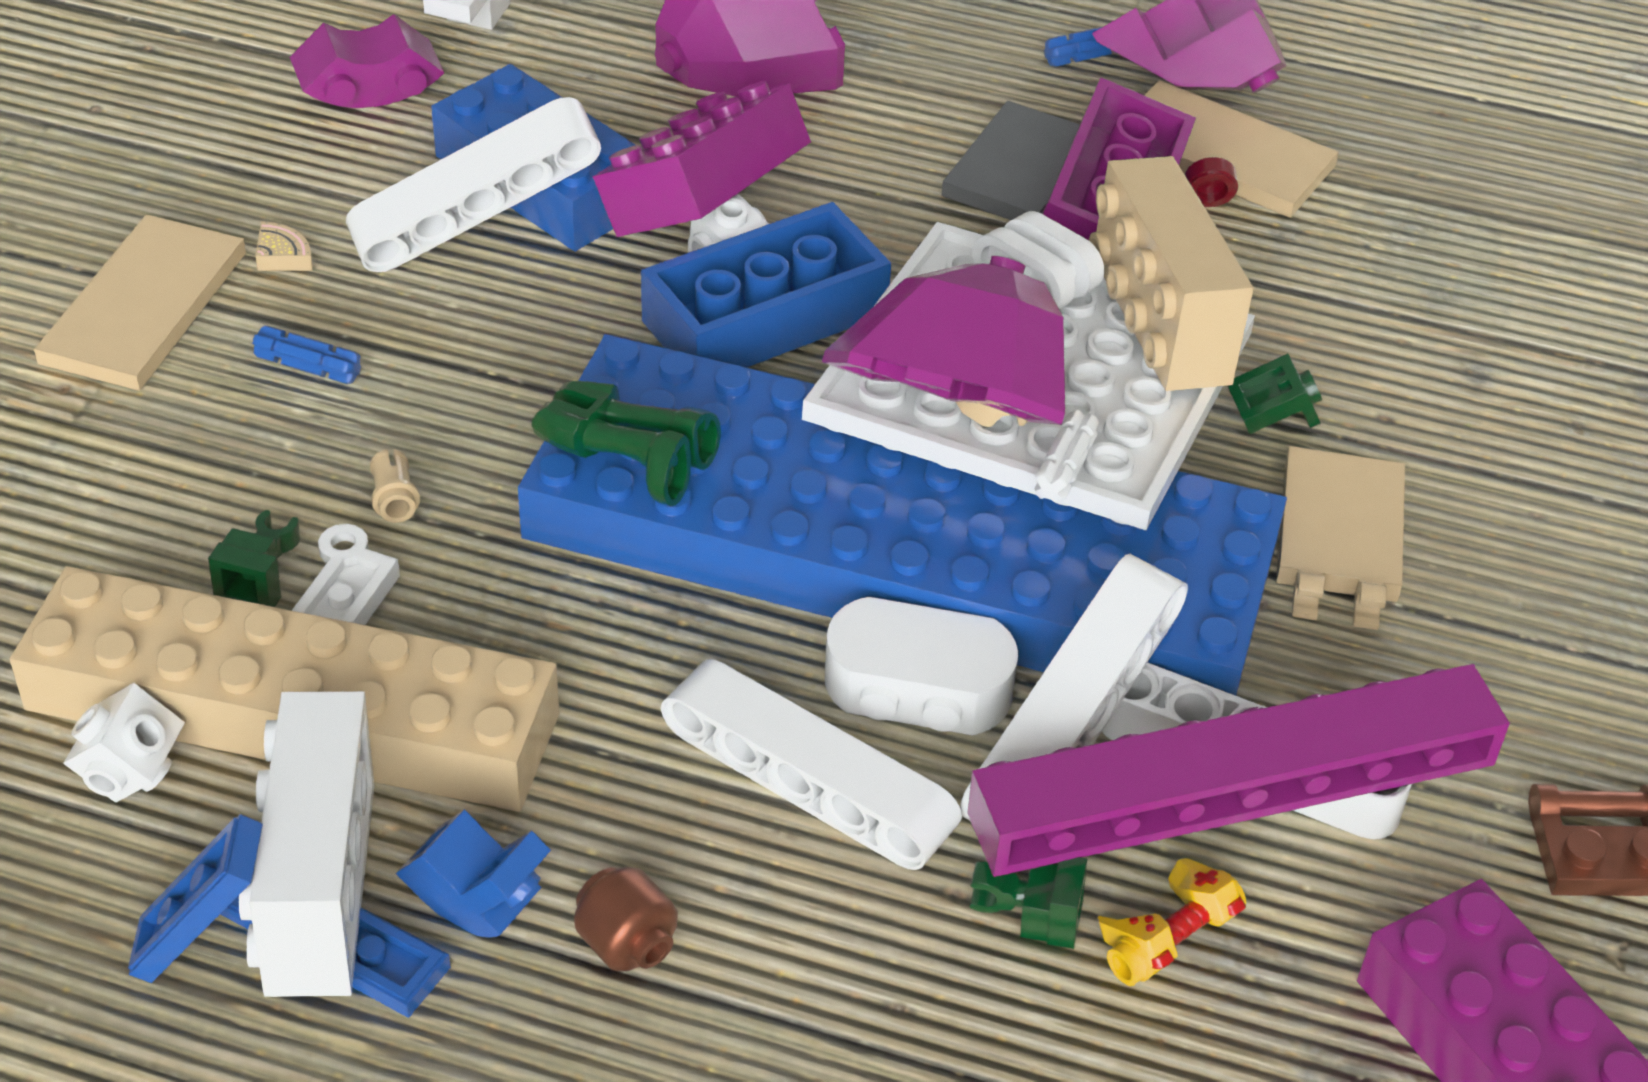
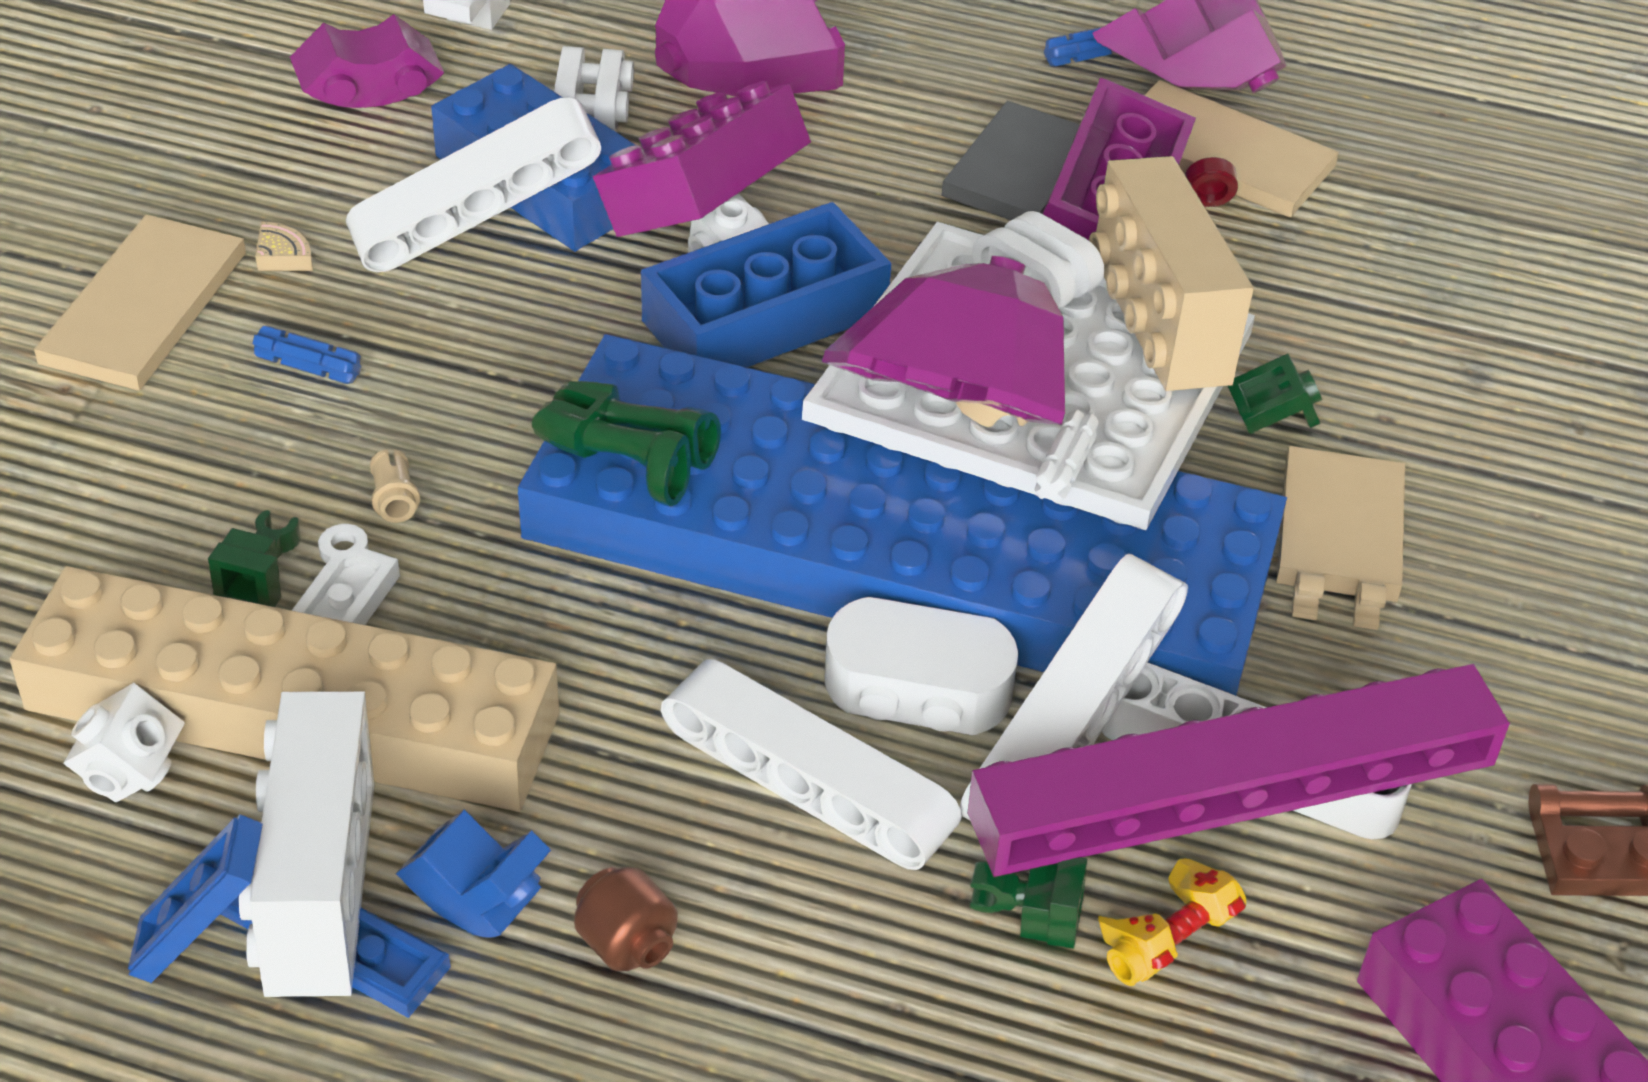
none -> white brick [554,46,634,132]

